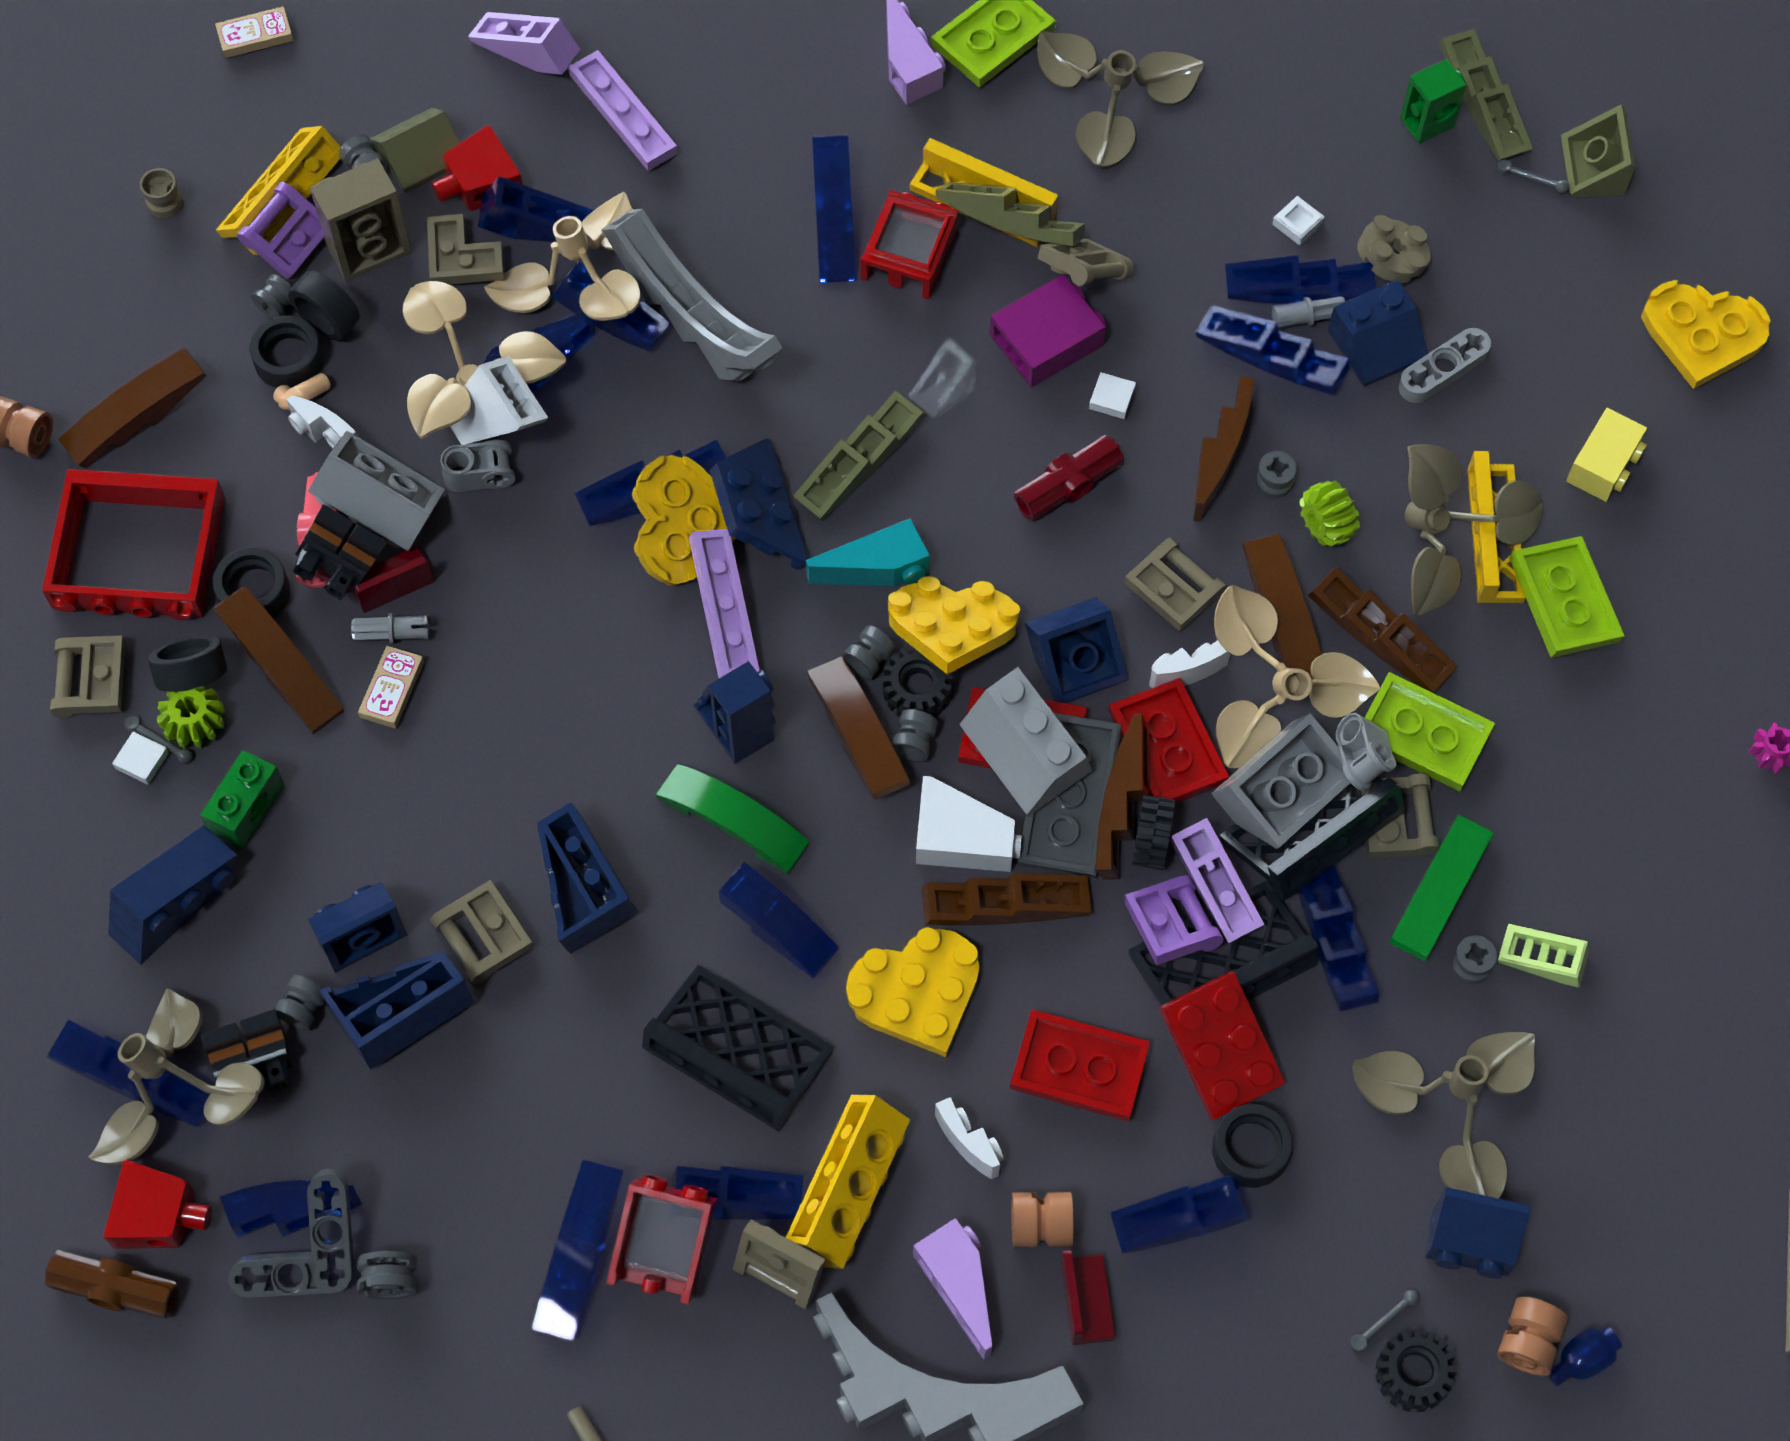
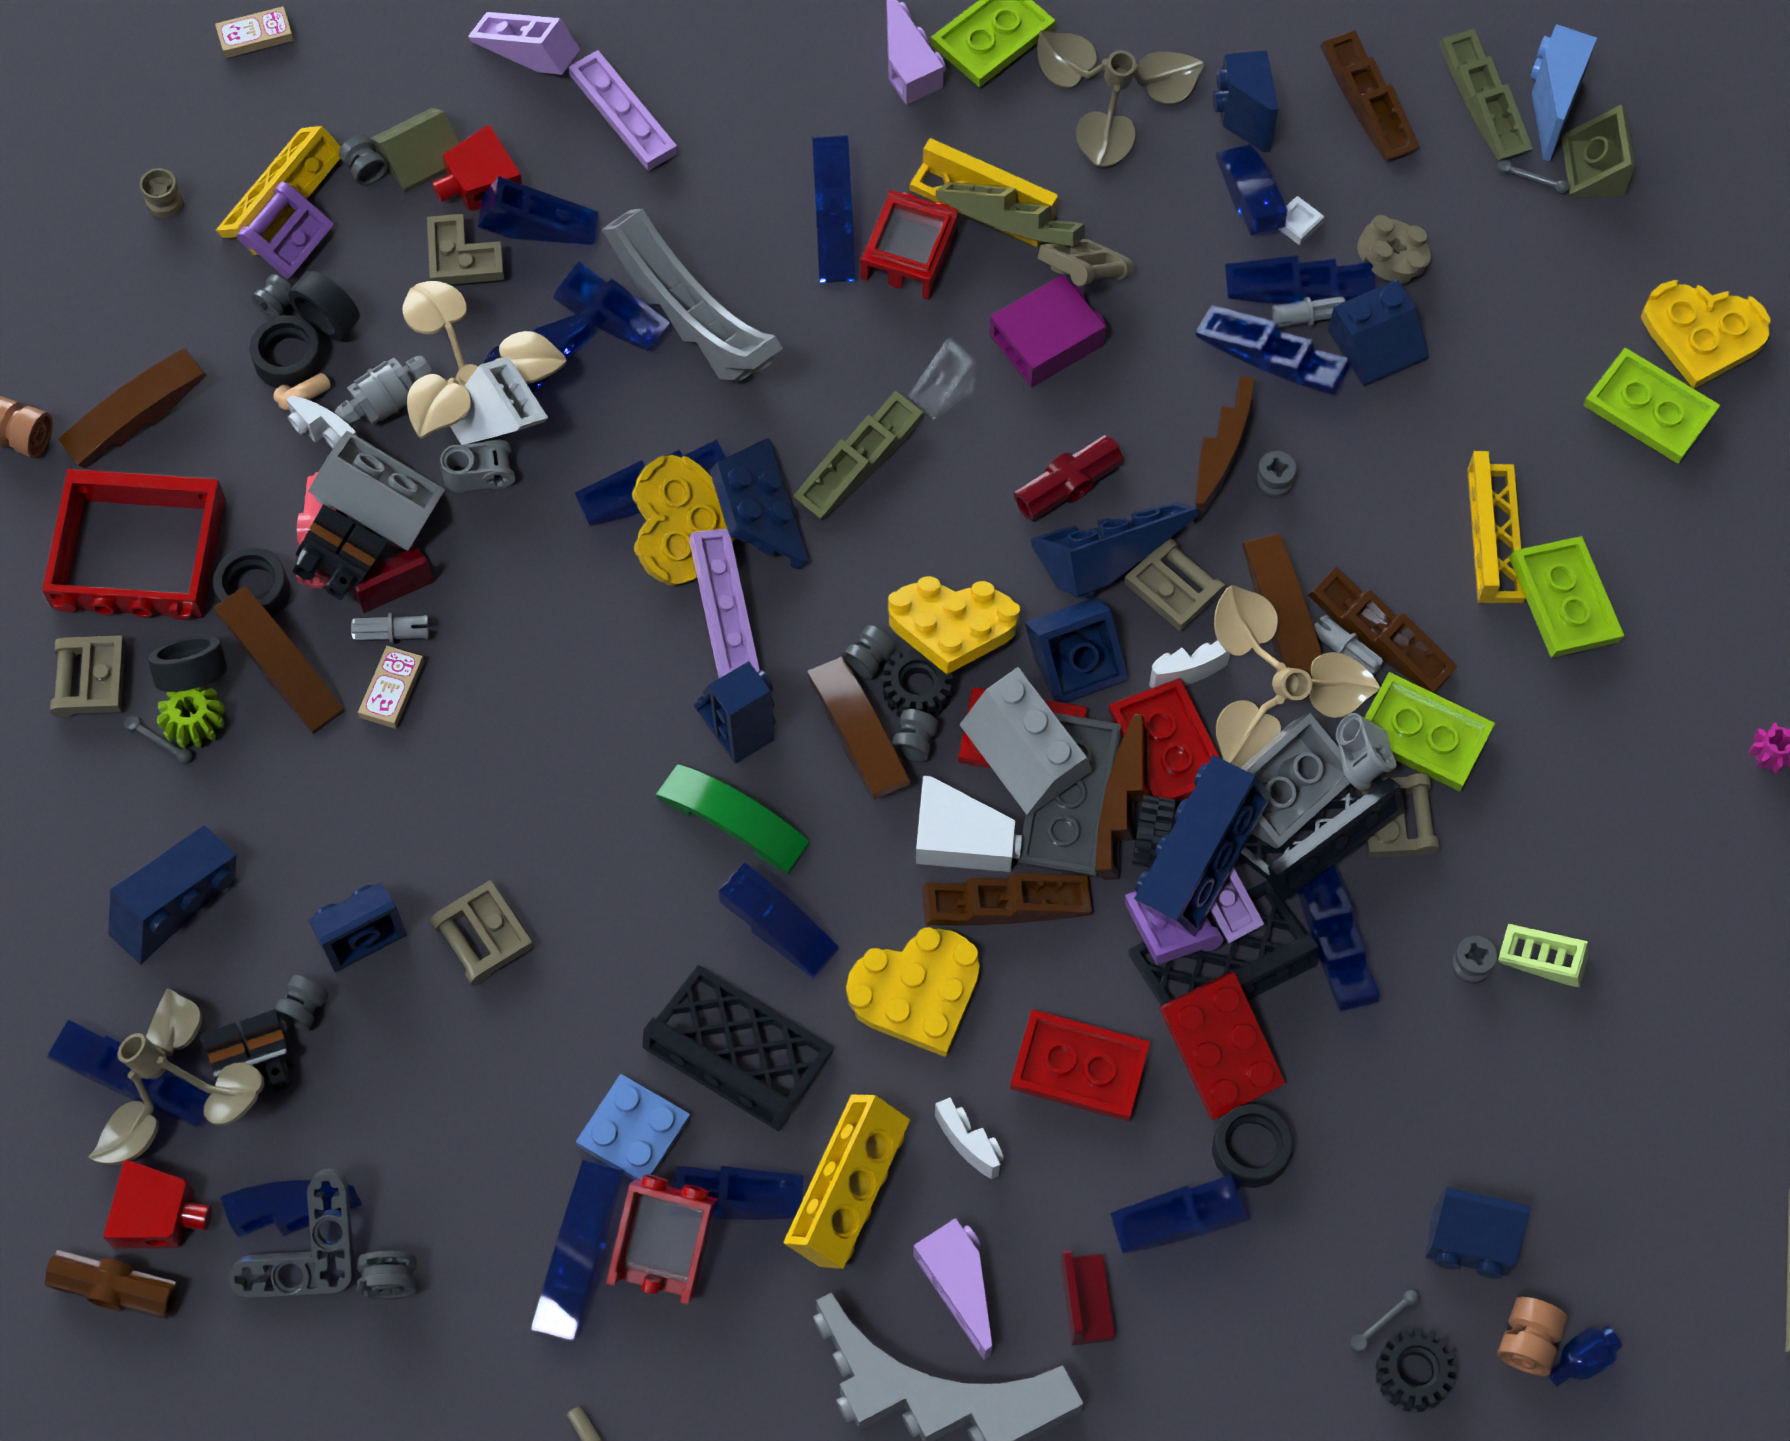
white tile [112,732,169,785] -> none
green brick [200,750,285,850] -> none
dark tan brick [310,158,412,282] -> none
dark blue wedge [319,951,474,1070] -> none
tan plant [484,192,641,321] -> none
dark blue wedge [537,802,639,954] -> none
dark tan plate [732,1220,825,1310] -> none
teal slope [806,519,930,587] -> none
nougat wheel [1011,1192,1073,1248] -> none
white tile [1089,372,1136,419] -> none
lime gear [1300,481,1360,547] -> none
dark tan plant [1352,1032,1535,1199] -> none
green slope [1389,814,1494,962] -> none
light grey beam [1398,328,1491,403] -> none
green brick [1399,59,1466,144] -> none
dark tan plant [1405,444,1543,615] -> none
light yellow brick [1566,408,1647,502] -> none
none -> light grey piece [334,356,432,426]
none -> medium blue plate [576,1074,691,1180]
none -> dark blue wedge [1031,502,1199,598]
none -> dark blue brick [1134,755,1272,937]
none -> dark blue slope [1213,50,1279,152]
none -> clear blue slope [1216,144,1288,235]
none -> light grey axle [1314,615,1383,675]
none -> reddish brown slope [1320,30,1420,162]
none -> medium blue slope [1530,24,1597,162]
none -> lime plate [1583,347,1721,464]

